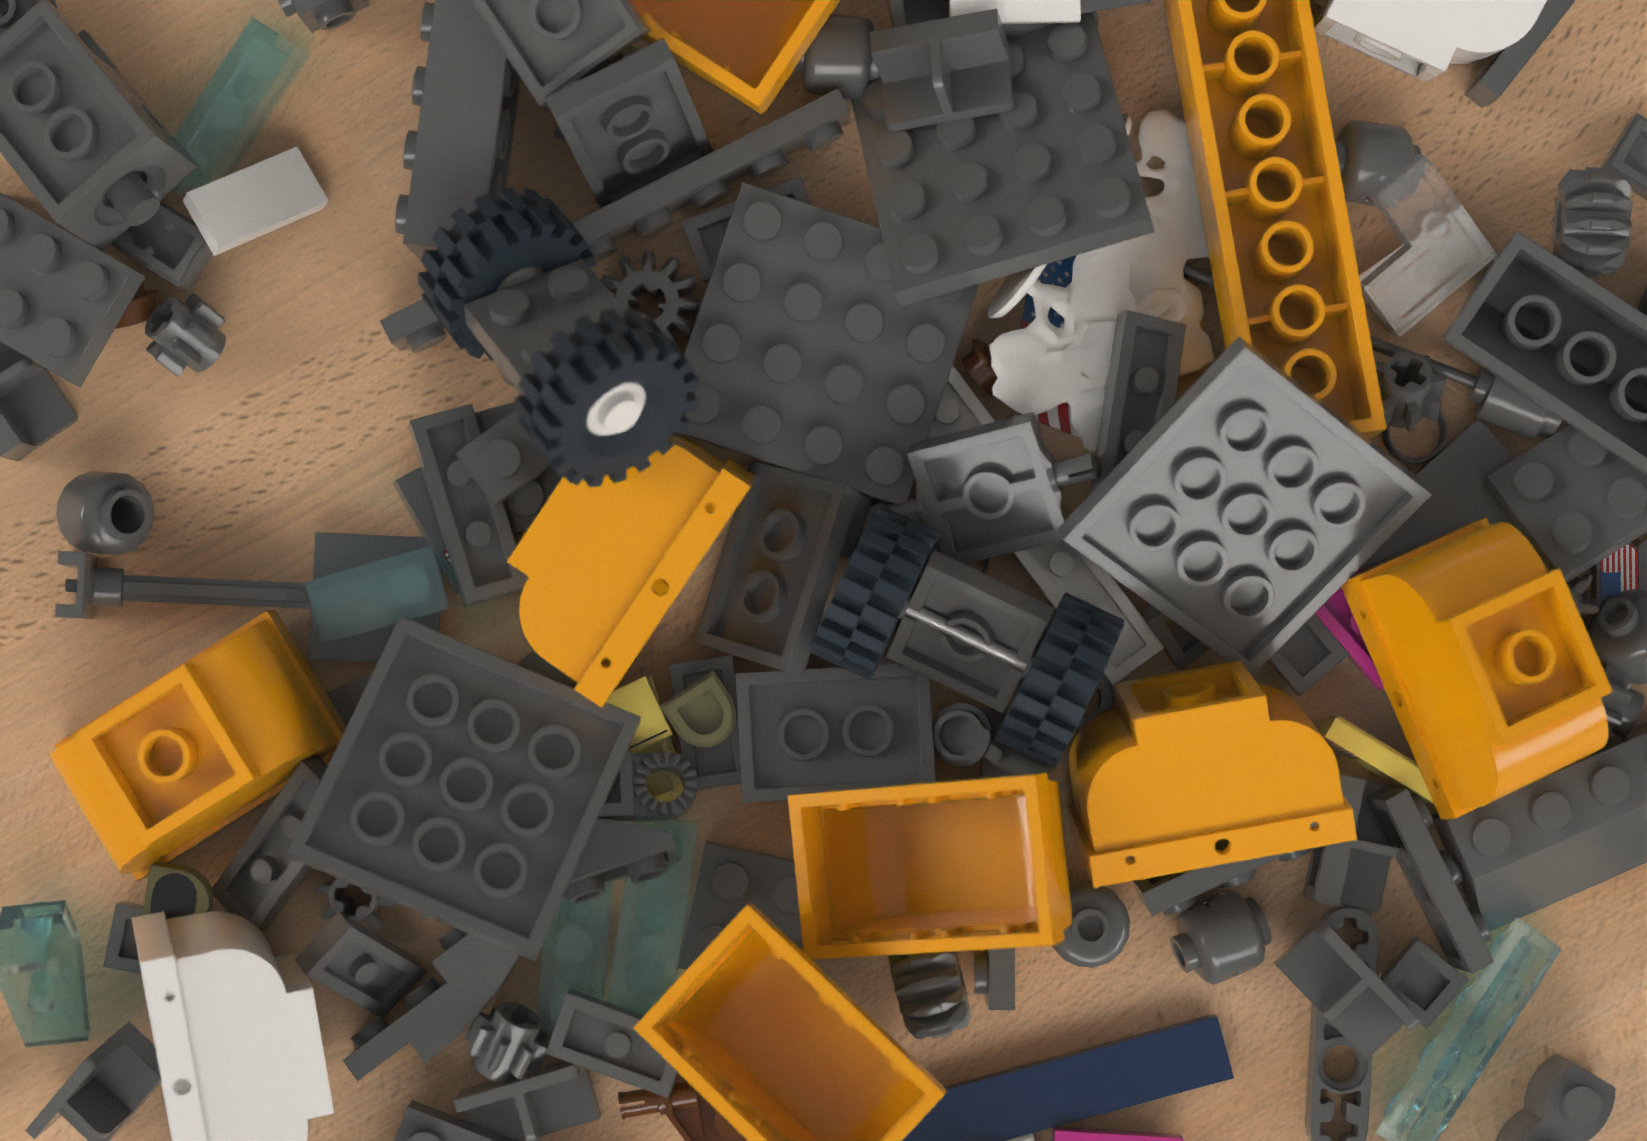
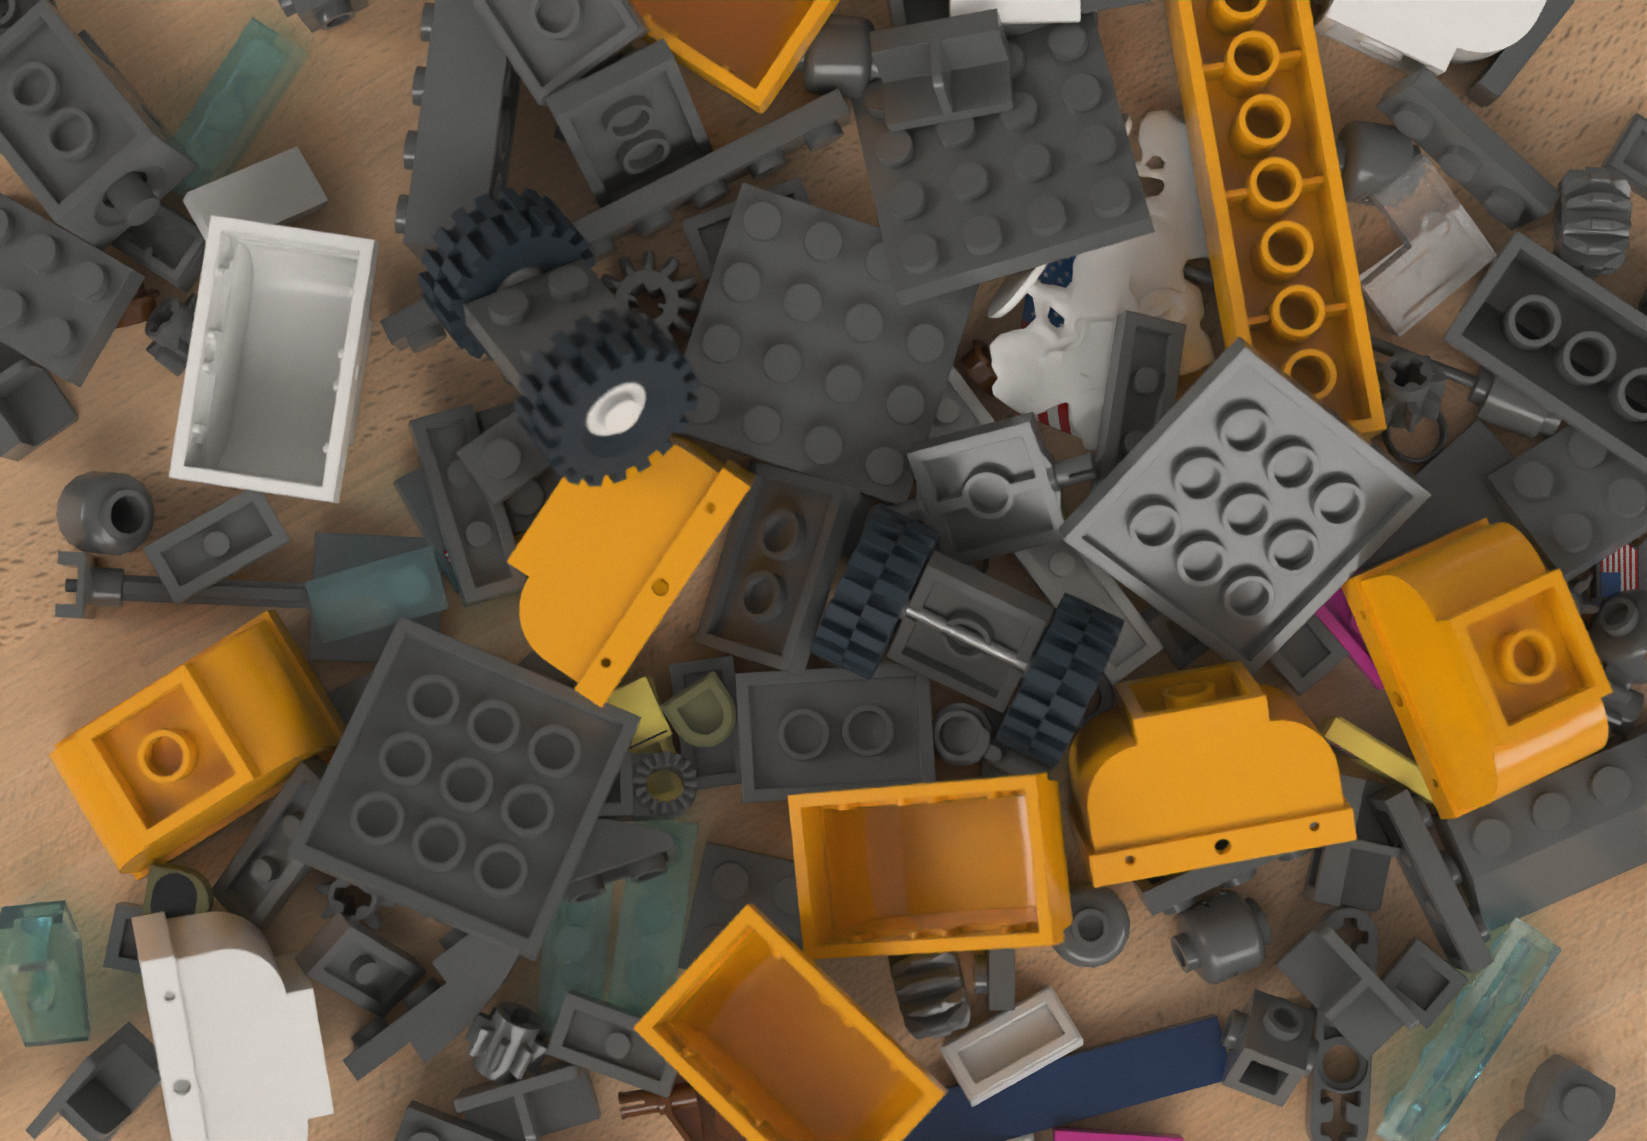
none -> dark grey panel [143,490,291,606]
none -> white container [169,215,379,504]
none -> white tile [939,985,1083,1107]
none -> dark grey brick [1220,989,1319,1107]
none -> dark grey plate [1376,67,1561,231]

